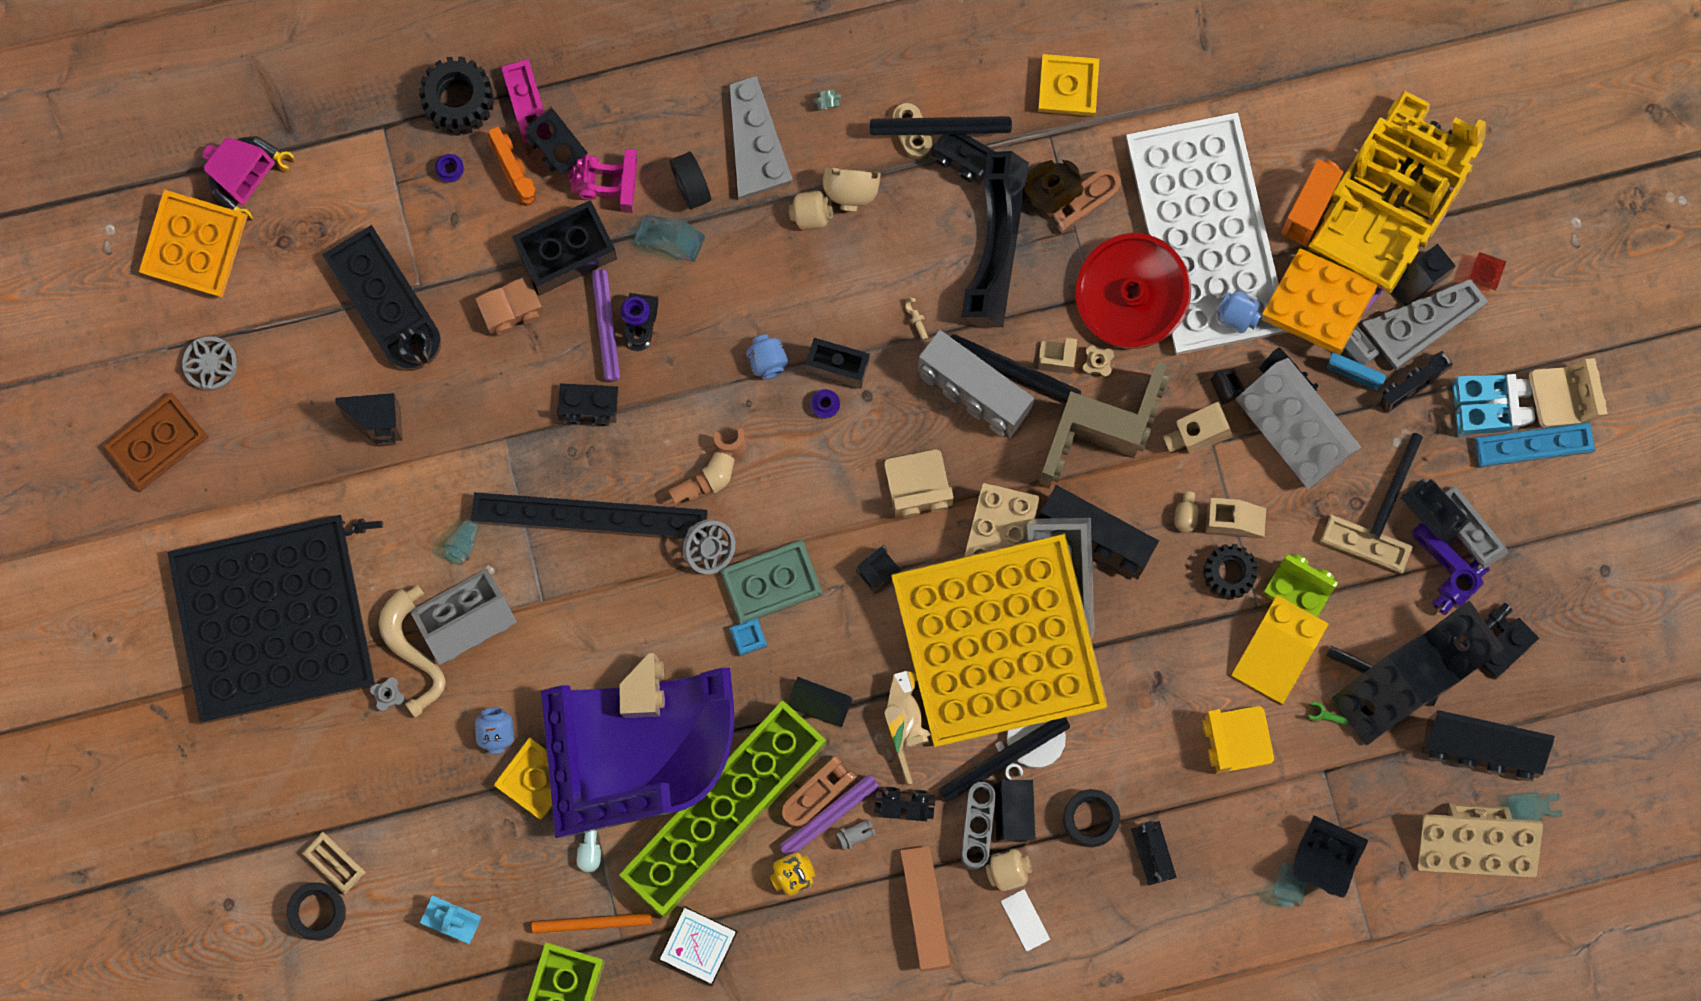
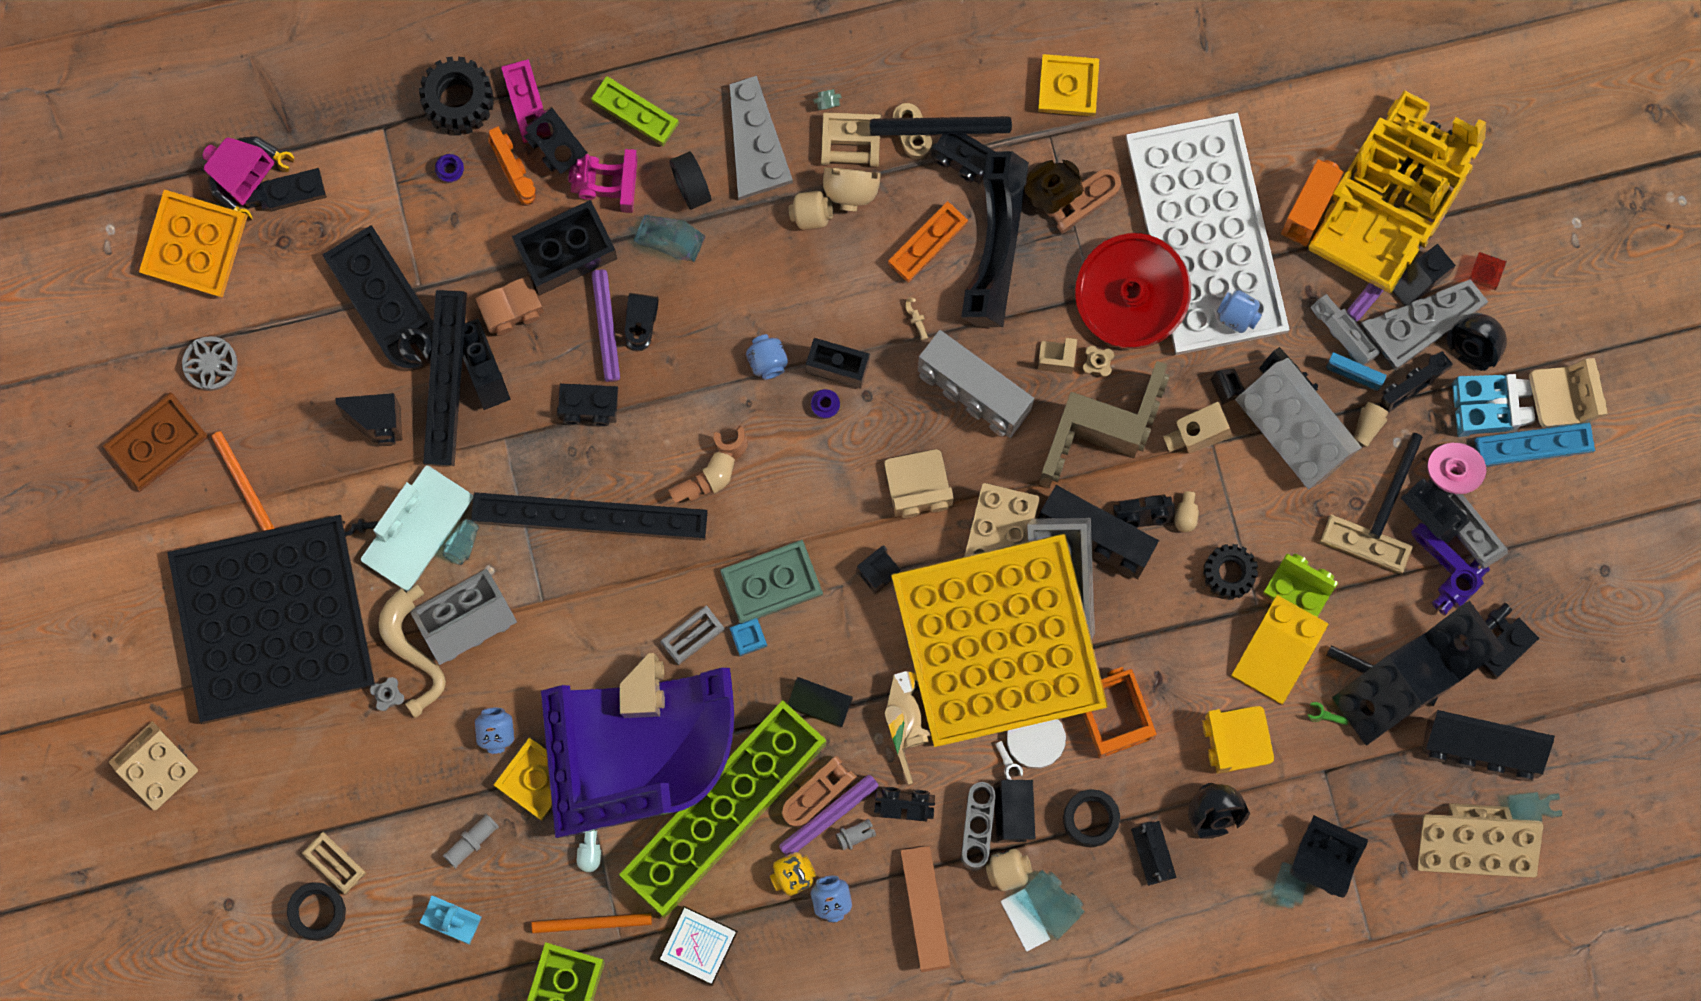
dark purple plate [621,297,650,326] -> none
light grey wheel [683,519,735,574] -> none
black axle [939,717,1070,802] -> none
black axle [950,334,1081,402] -> none
tan slope [1206,497,1266,538] -> none
light orange plate [1261,248,1378,355] -> none
none -> tan bracket [109,721,198,810]
none -> orange bar [211,431,275,531]
none -> black hinge [245,168,327,212]
none -> light aqua bracket [361,466,474,592]
none -> black plate [423,290,467,466]
none -> light grey pin [443,814,499,869]
none -> black slope [463,318,511,410]
none -> lime plate [591,76,679,147]
none -> light grey tile [660,605,725,666]
none -> medium blue head [810,875,852,922]
none -> tan plate [821,113,881,167]
none -> orange plate [888,201,969,283]
none -> clear light blue bracket [1015,870,1085,941]
none -> orange window [1082,667,1157,759]
none -> black hinge [1113,494,1175,528]
none -> black cylinder [1188,783,1250,839]
none -> tan cone [1354,402,1388,447]
none -> bright pink dish [1427,443,1486,494]
none -> black cylinder [1446,313,1507,371]

